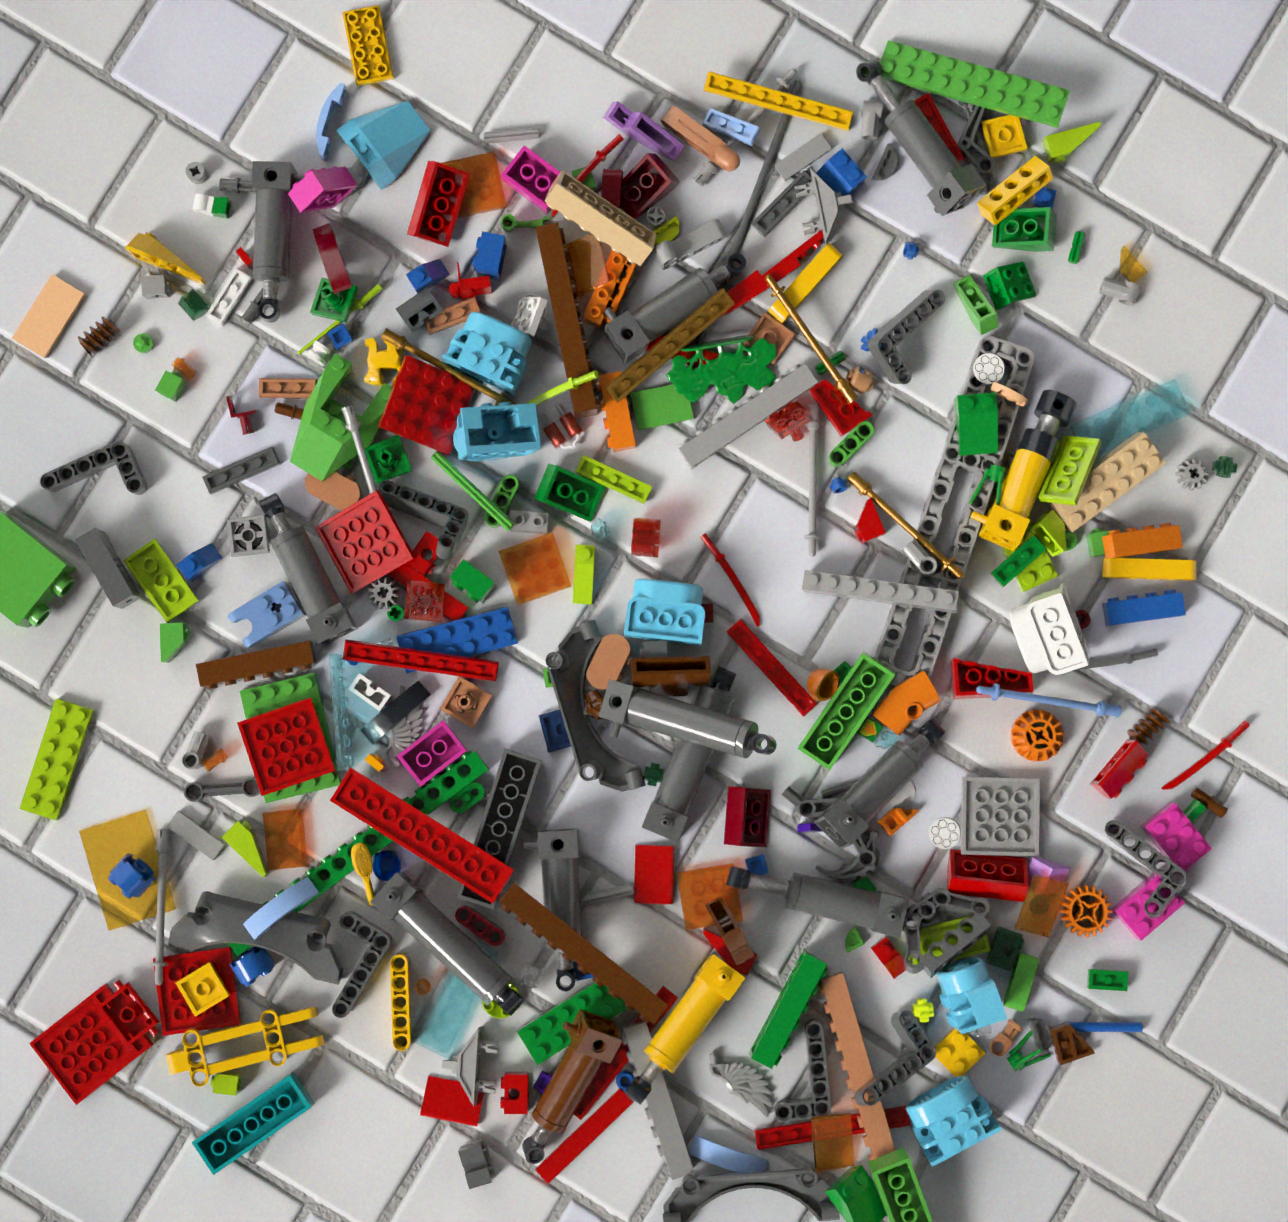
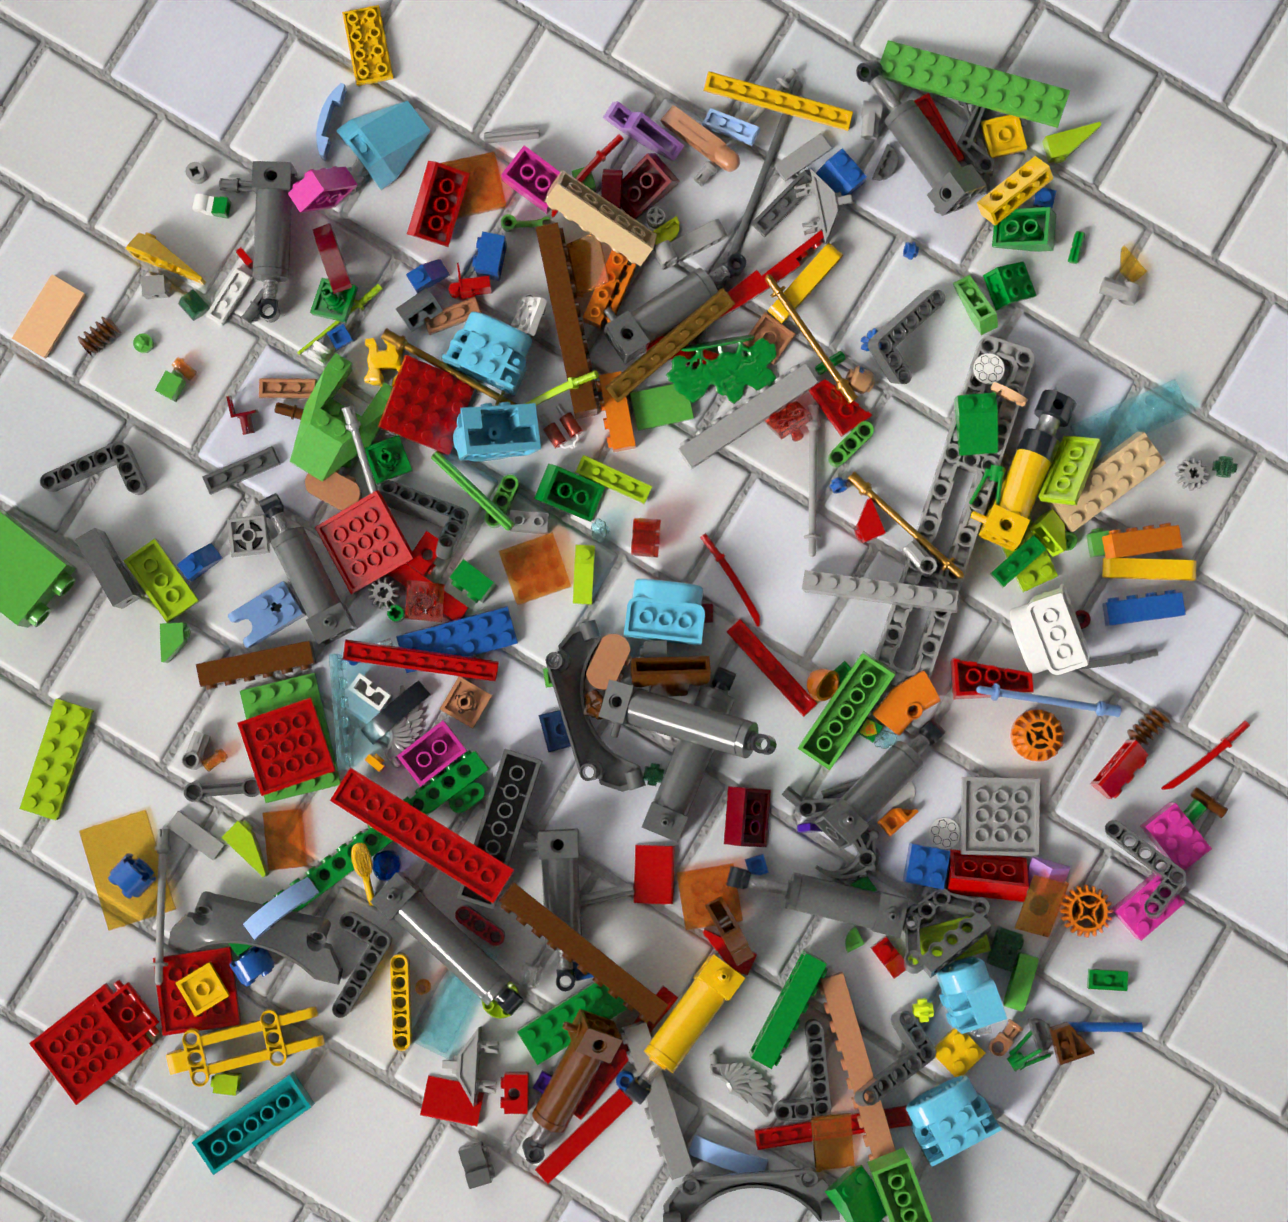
none -> blue brick [903,843,950,889]

